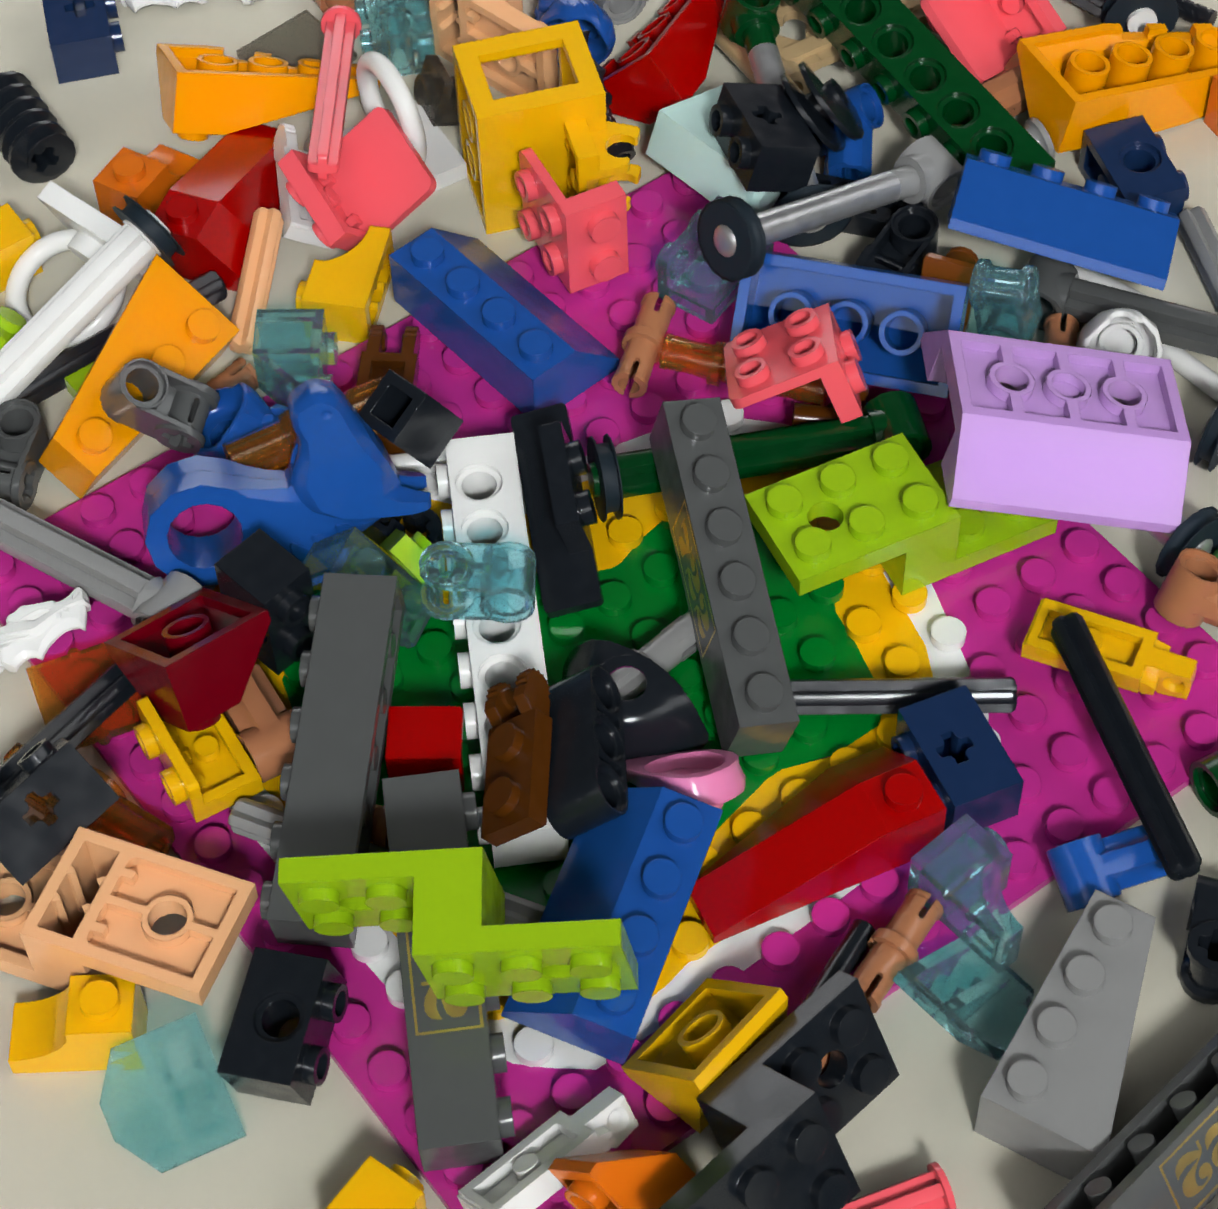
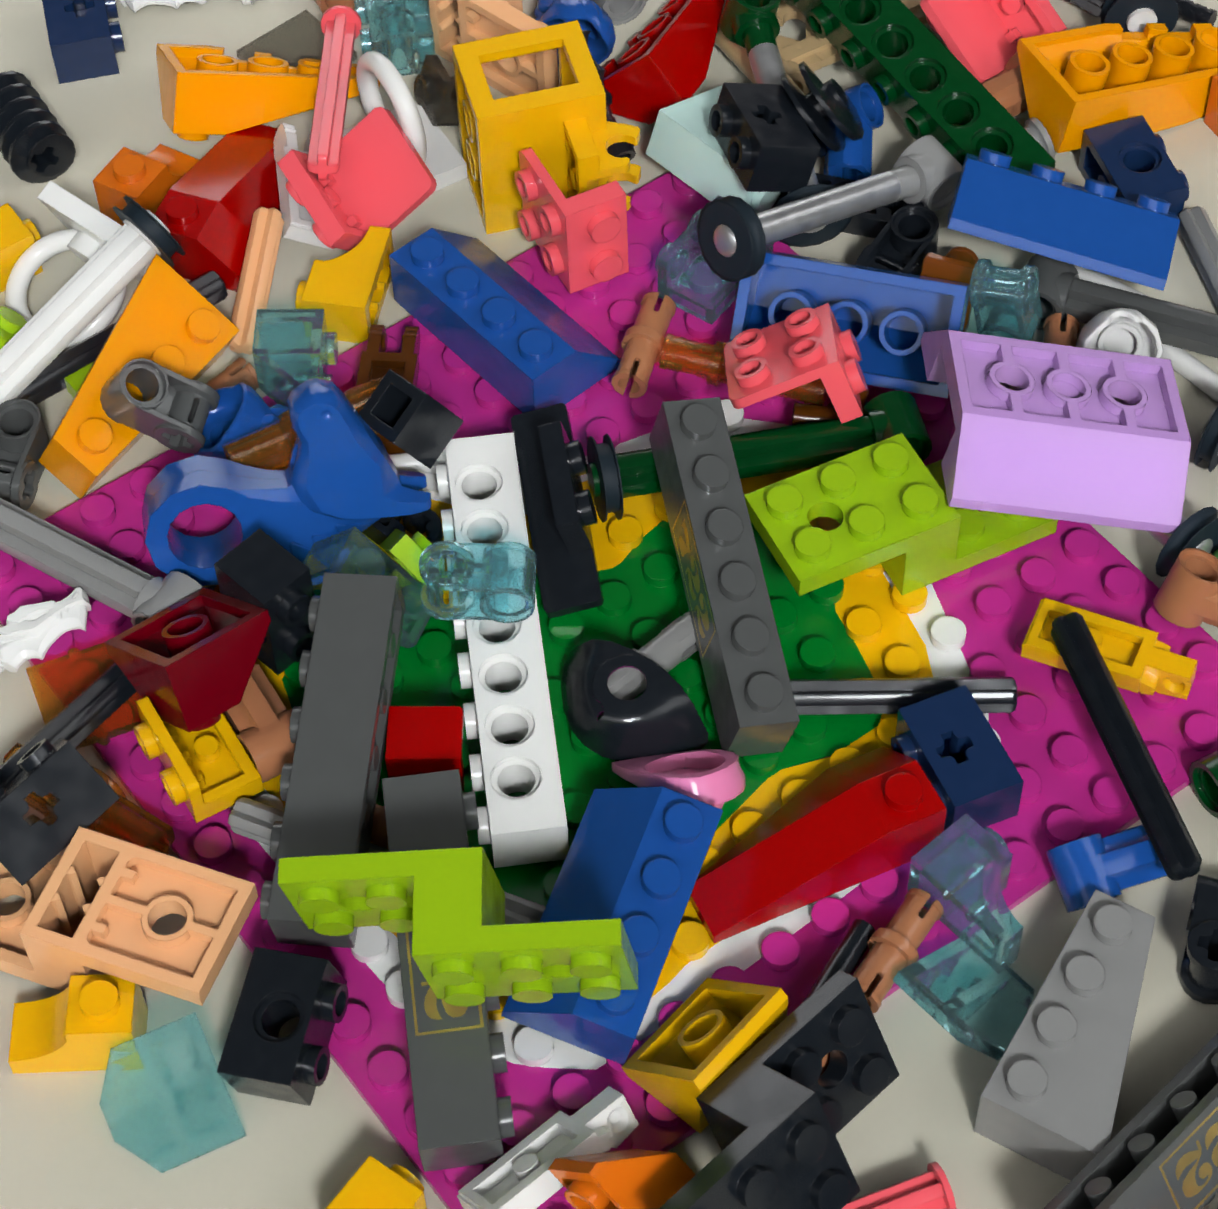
reddish brown hinge [481,668,553,847] -> none
black beam [547,664,628,839] -> none

